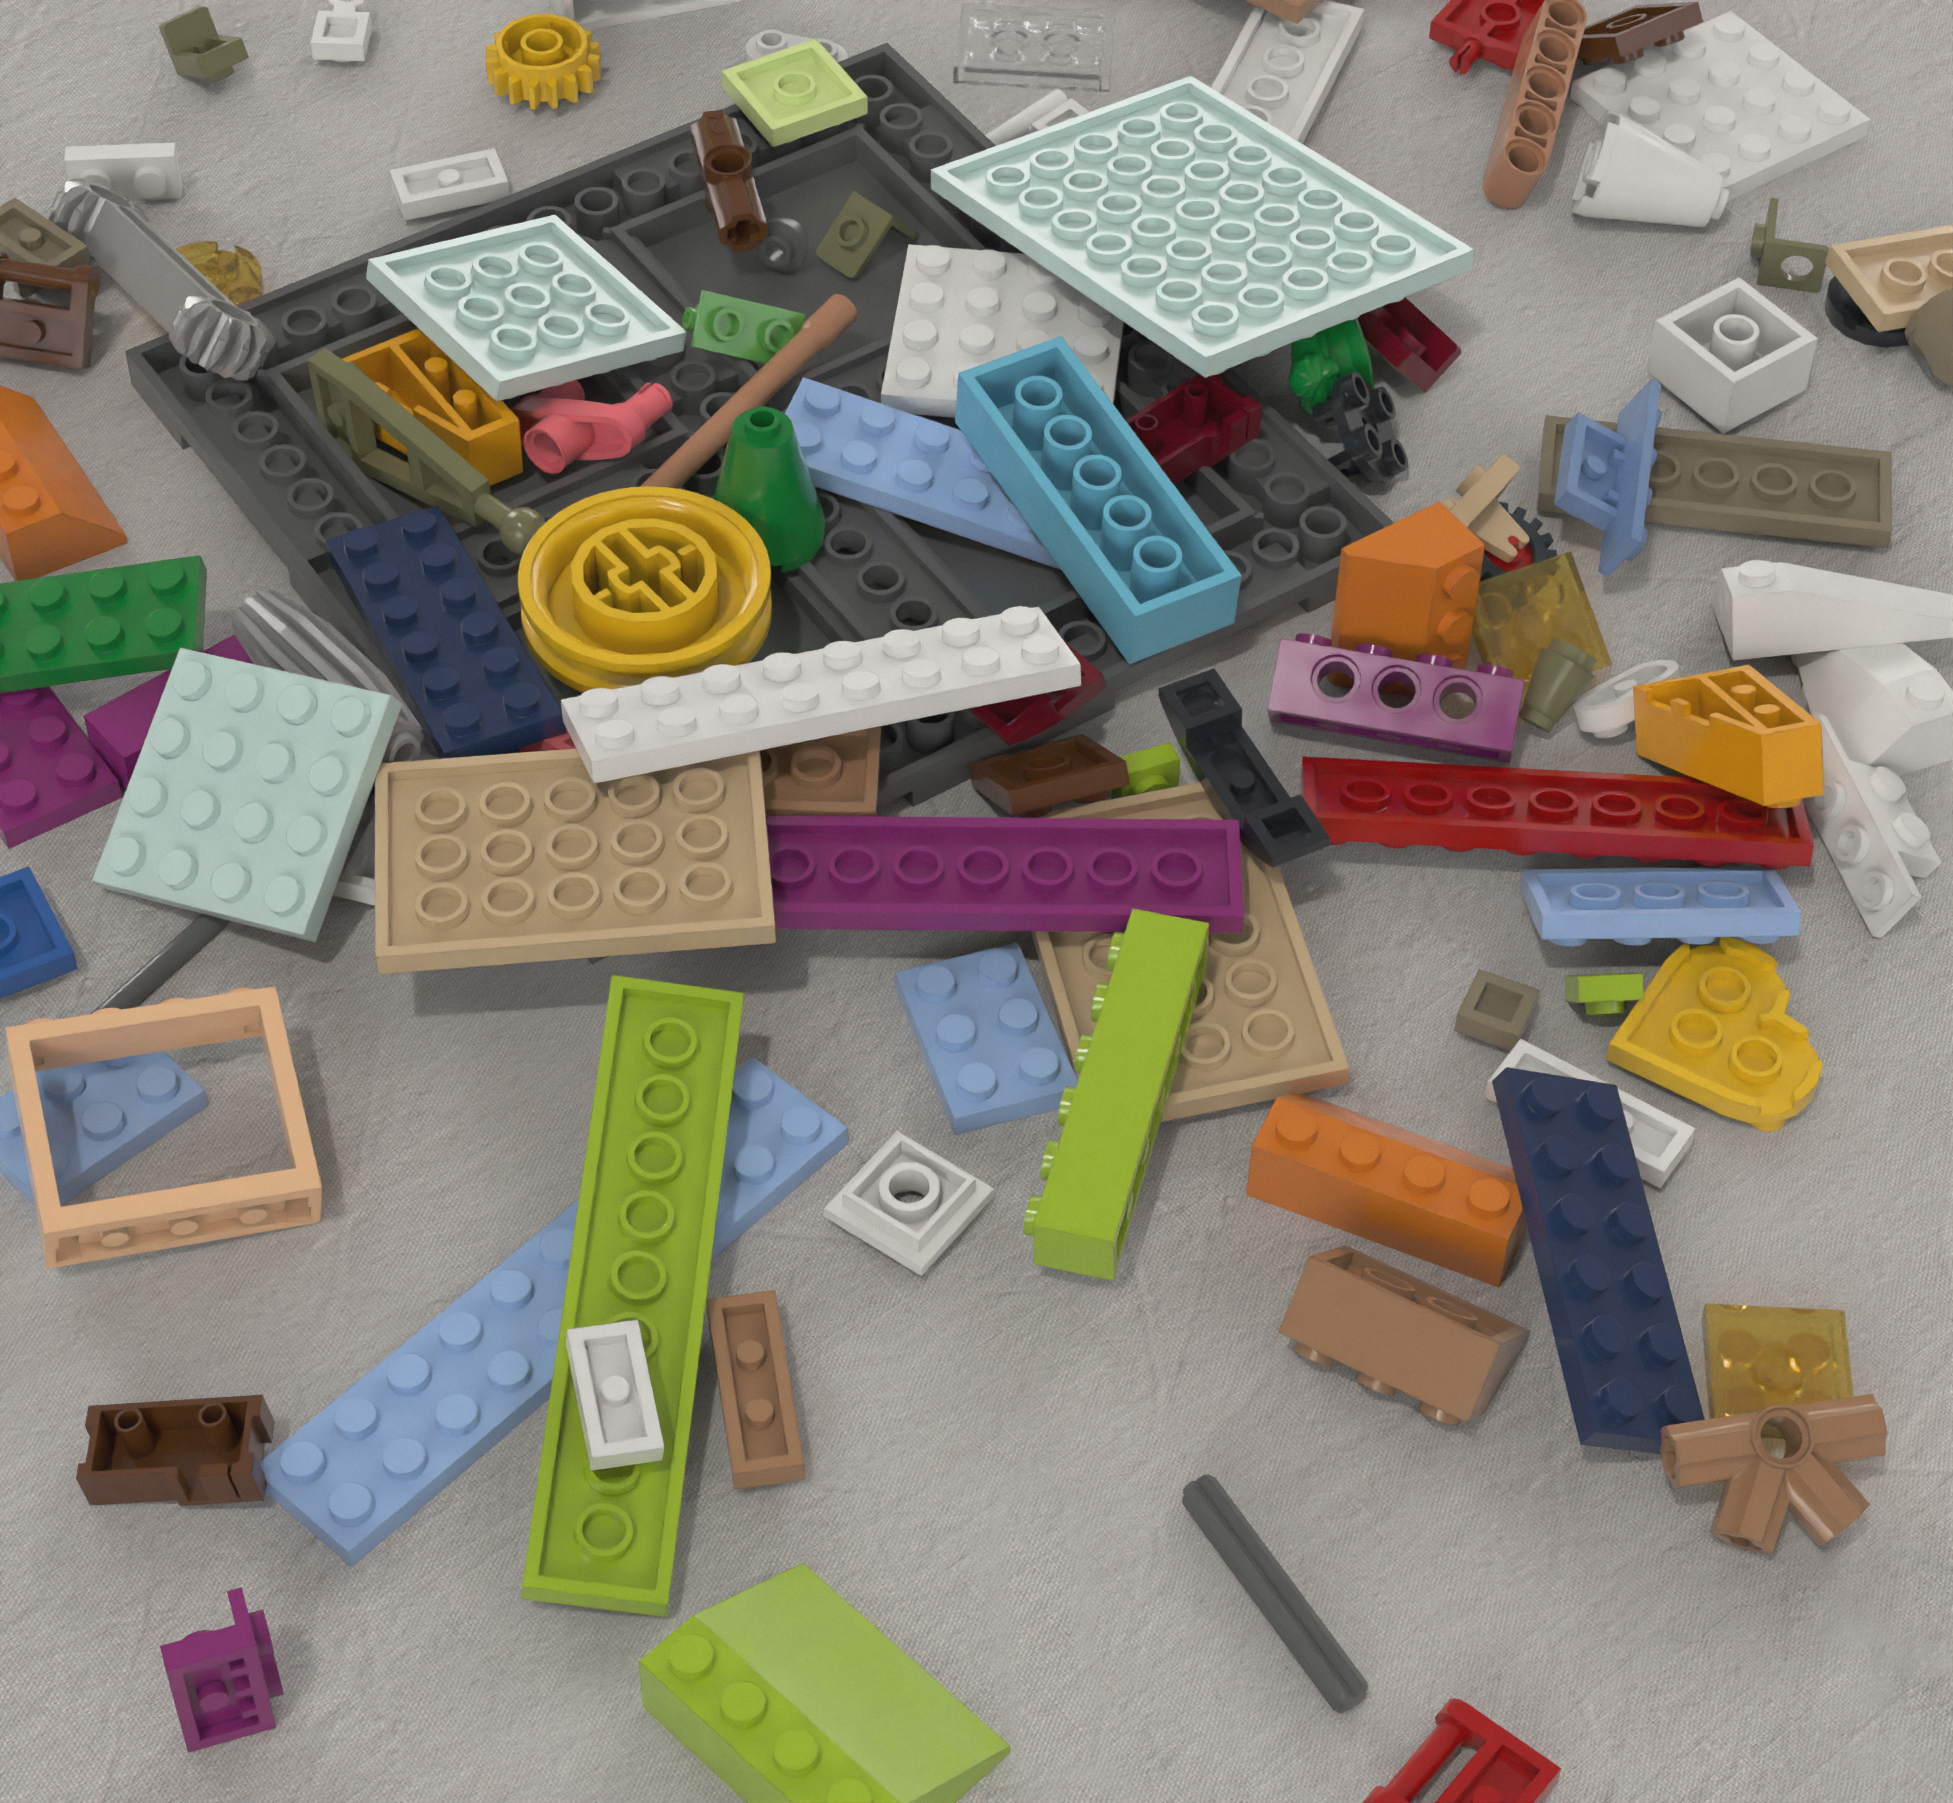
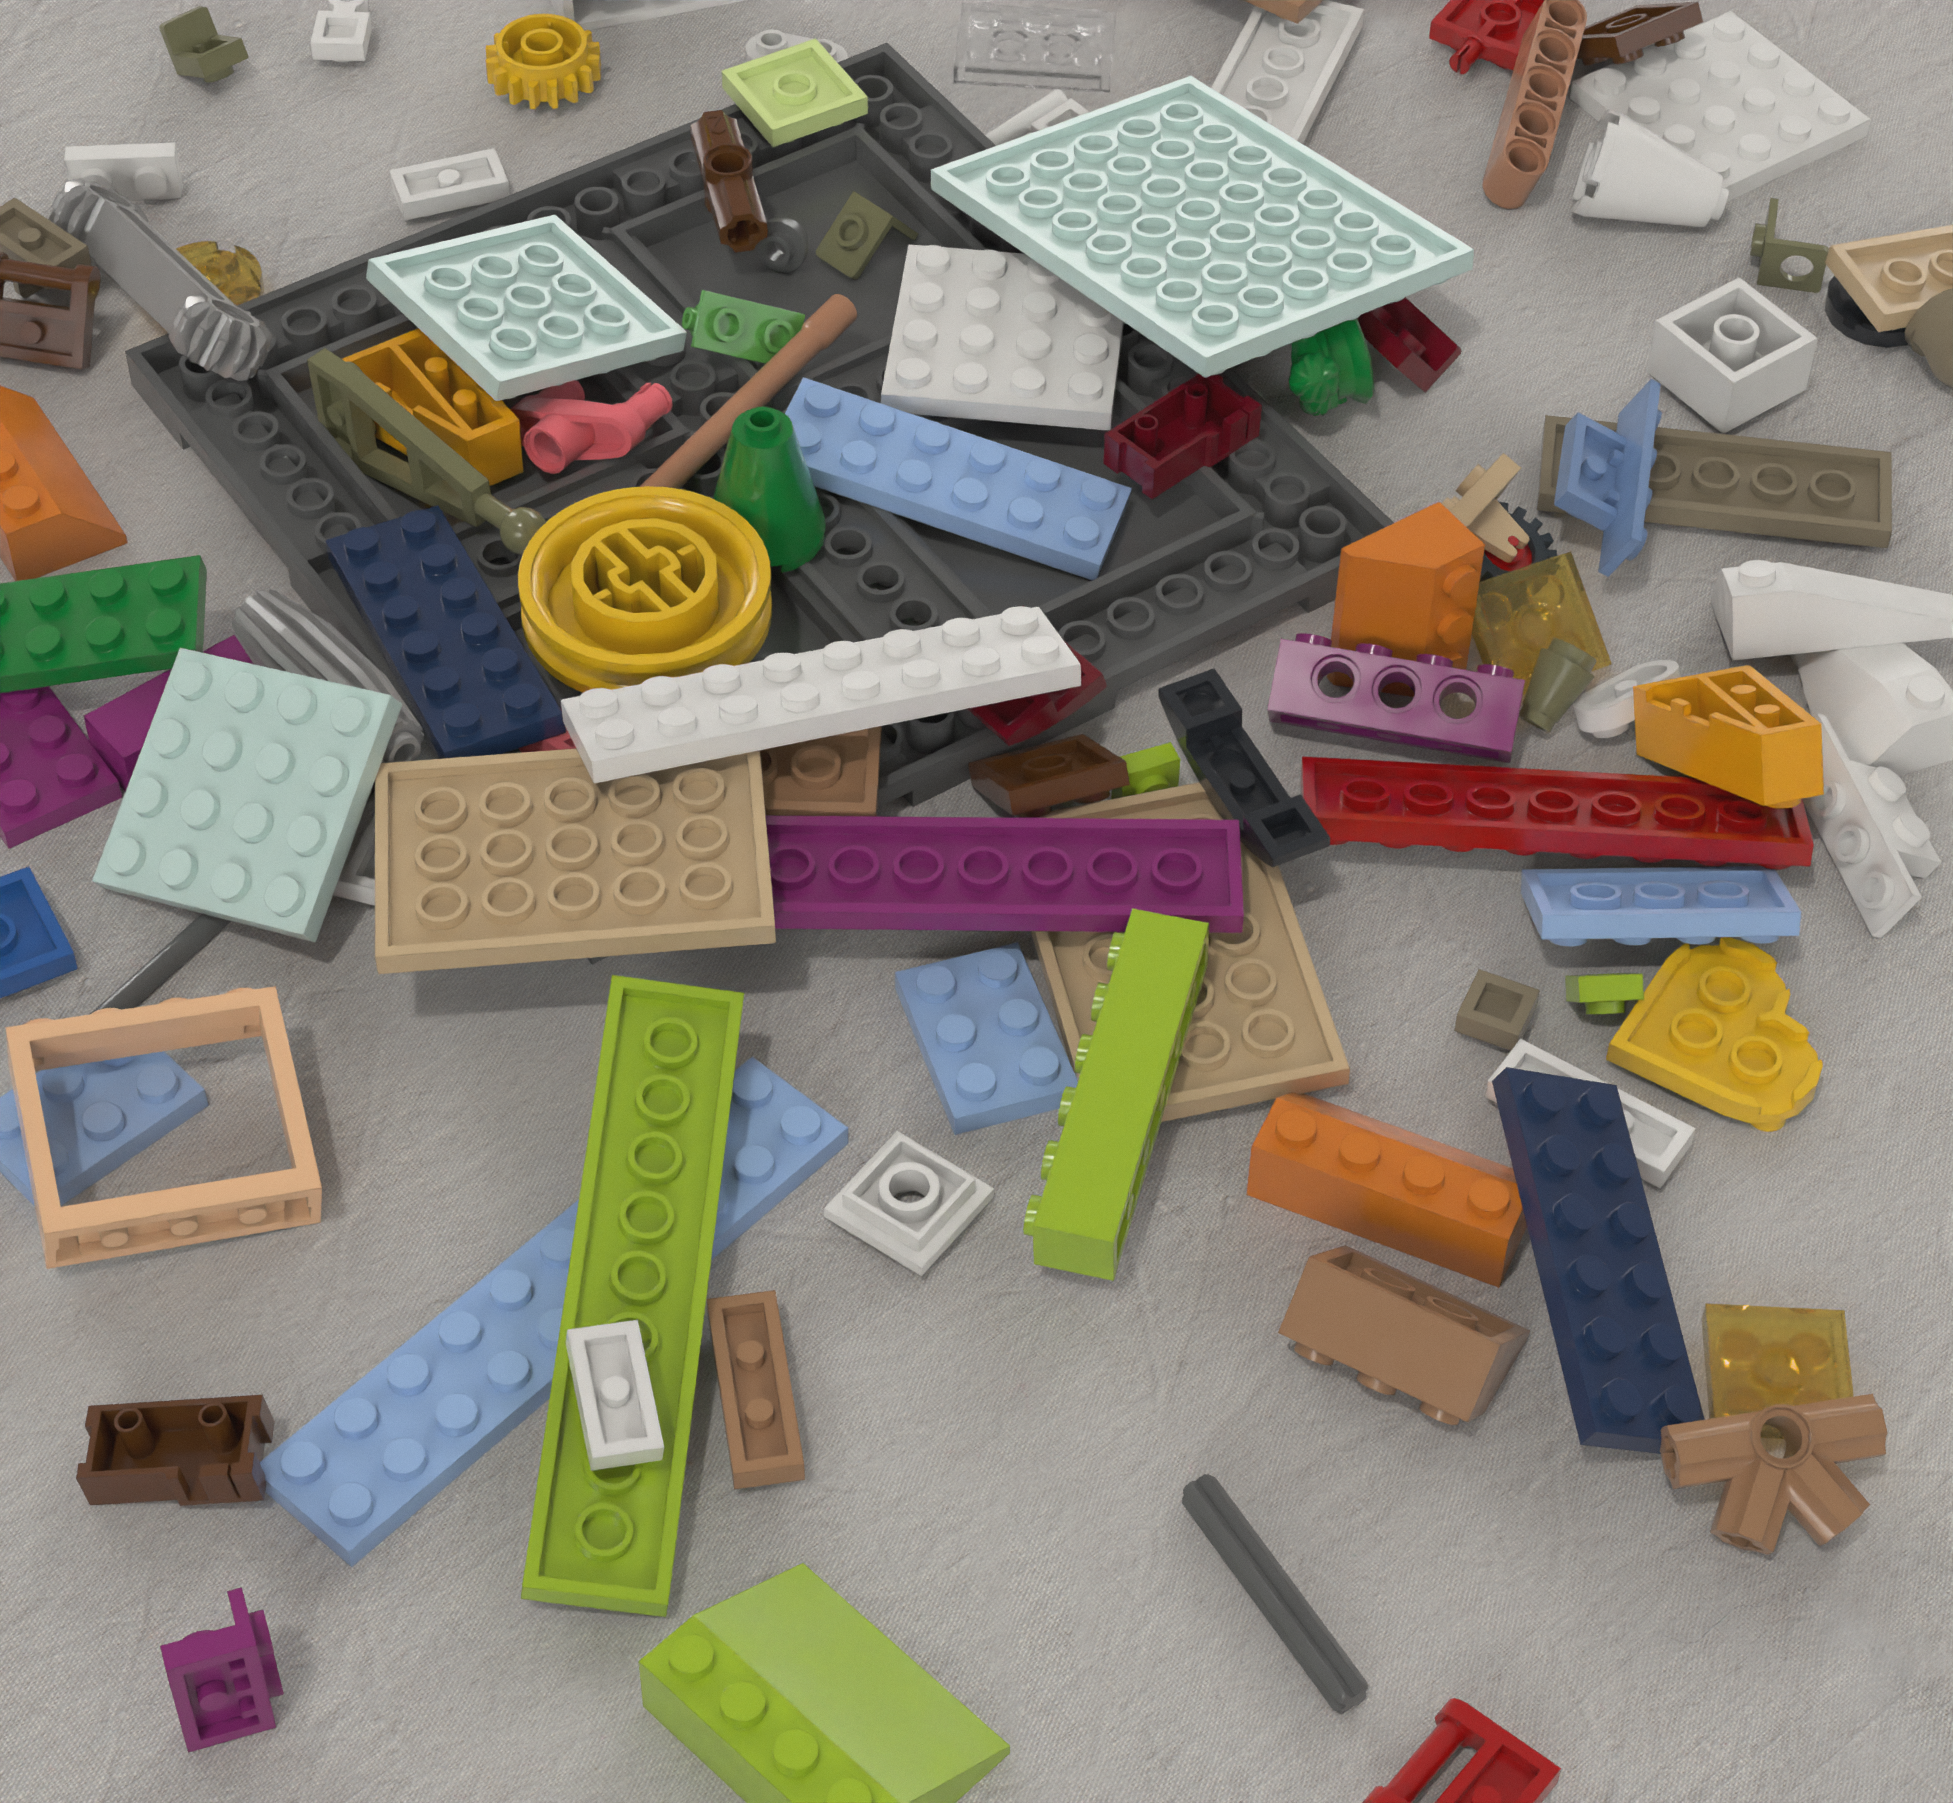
medium azure brick [955,336,1242,664] -> none
black plate [1312,372,1408,483] -> none

